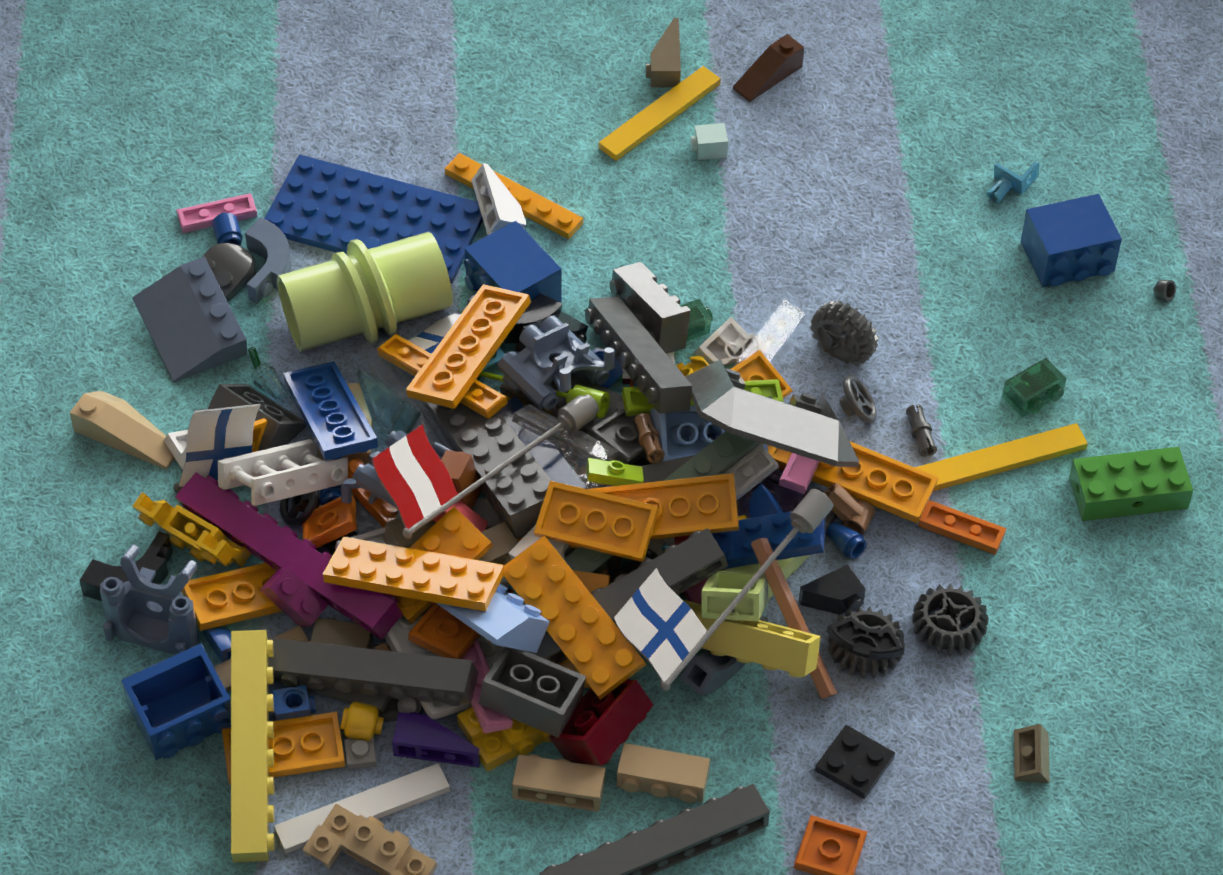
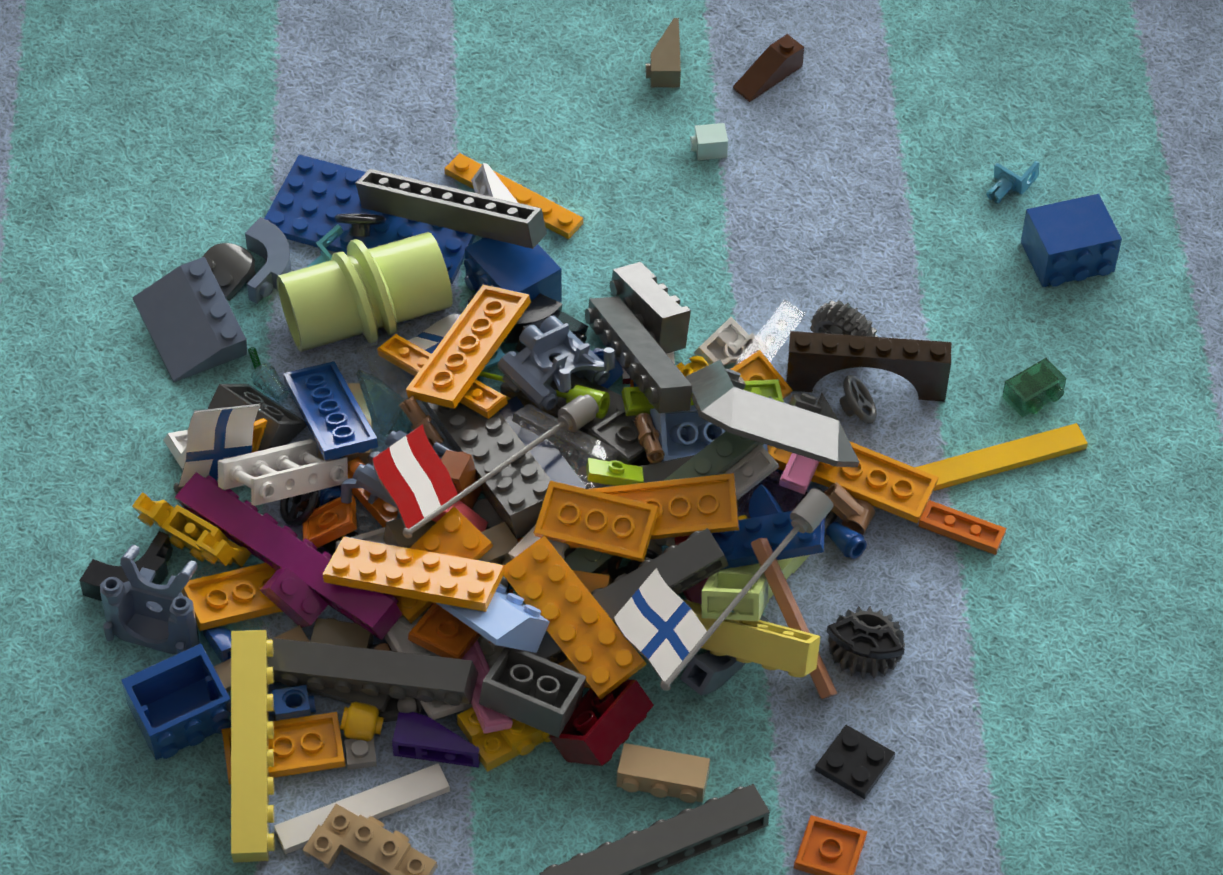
tan wedge [70,391,175,470] -> none
bright pink tile [176,193,258,233] -> none
blue brick [212,212,243,246] -> none
tan brick [512,754,605,812] -> none
yellow tile [599,66,721,161] -> none
clear green brick [680,299,713,341] -> none
black slope [799,565,866,615] -> none
dark grey pin [906,404,937,457] -> none
dark grey gear [912,583,989,656] -> none
dark tan slope [1014,724,1050,783] -> none
bright green brick [1069,447,1193,521] -> none
dark grey hinge [1153,280,1176,301] -> none
none -> medium azure bracket [305,224,343,268]
none -> black piece [334,213,386,237]
none -> dark grey brick [356,169,547,249]
none -> medium nougat pin [399,396,444,447]
none -> dark brown arch [786,331,952,402]

